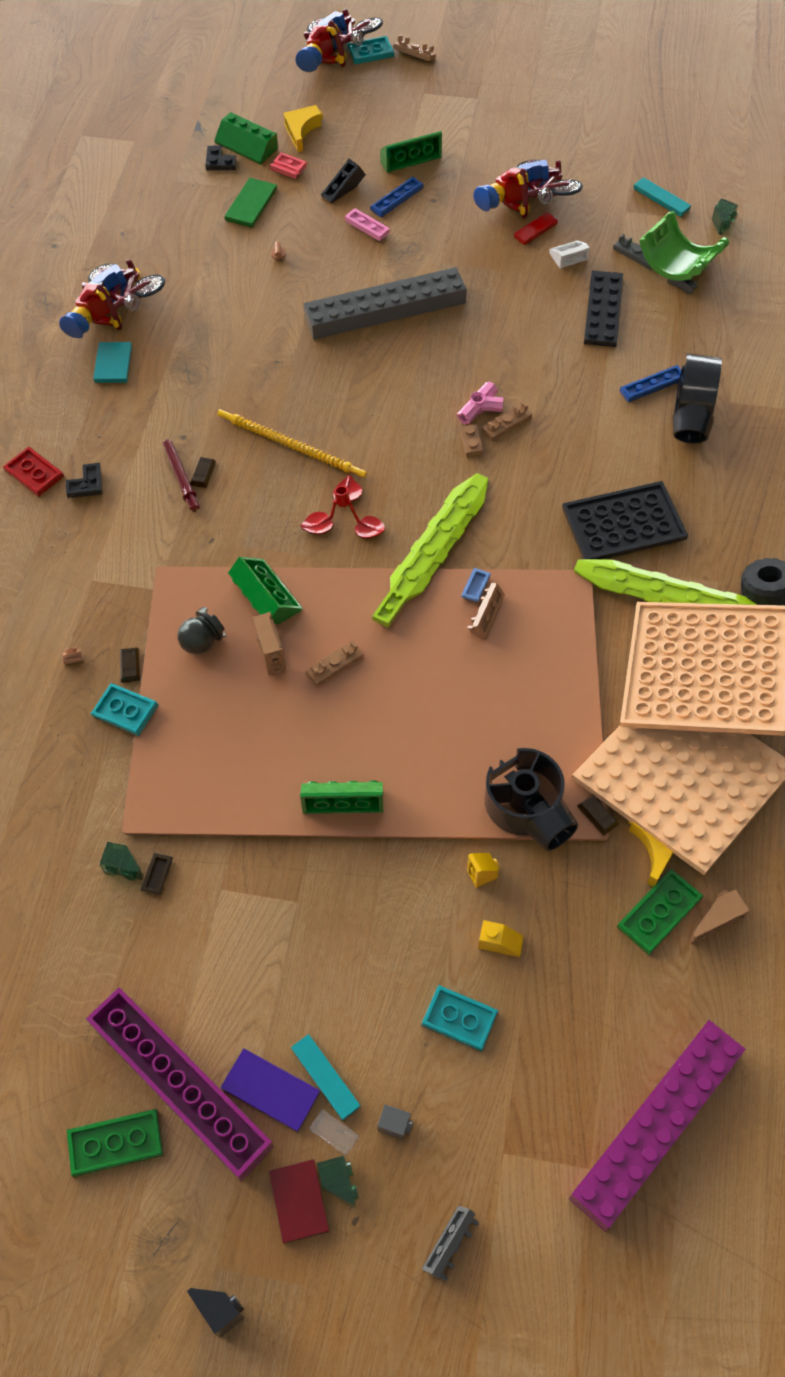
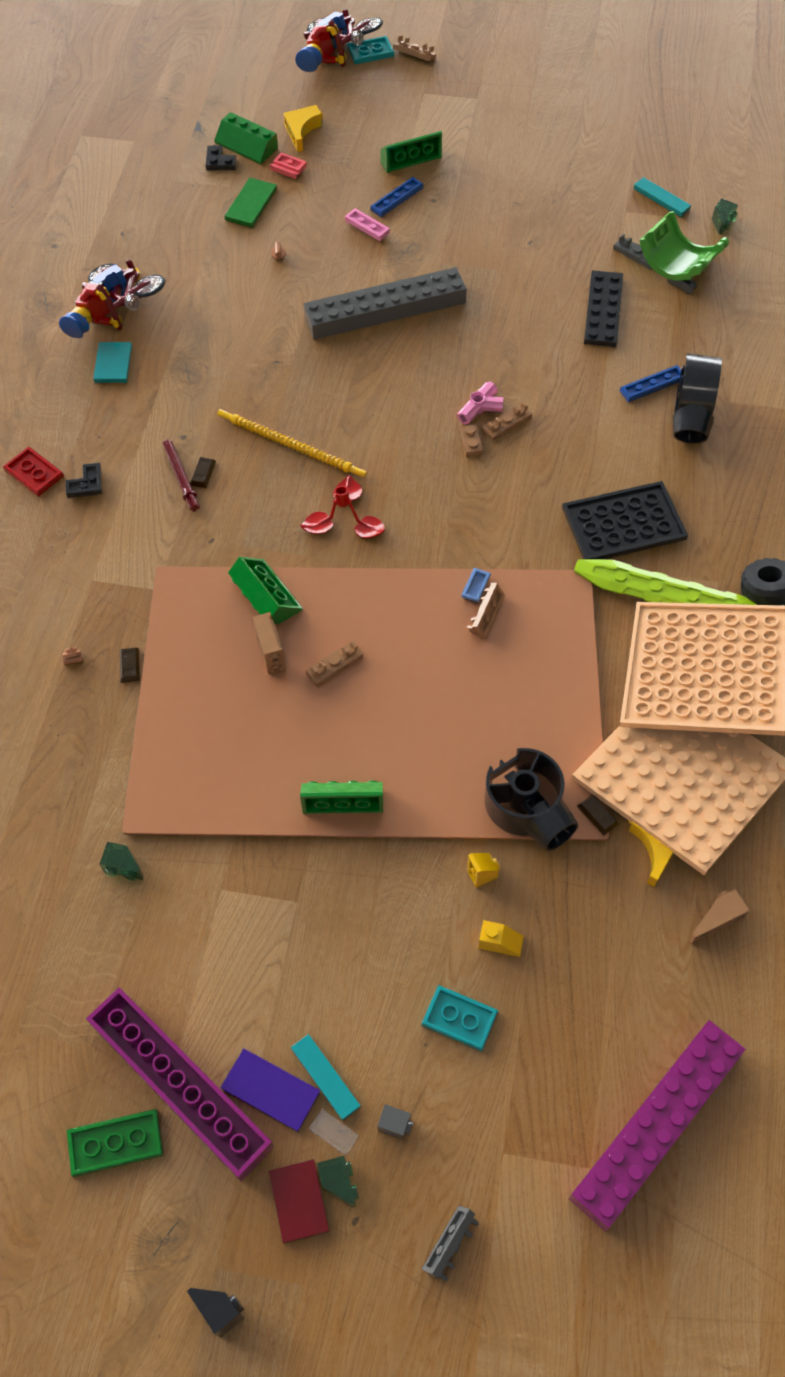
teal tile [90,683,159,736] -> none
dark brown tile [141,853,173,895] -> none
pearl dark grey tile [177,607,226,655] -> none
black slope [321,159,366,204] -> none
lime plate [372,473,488,628] -> none
piece [473,160,583,219] -> none
red tile [514,212,558,245] -> none
white tile [549,240,589,268] -> none
green tile [617,869,703,955] -> none

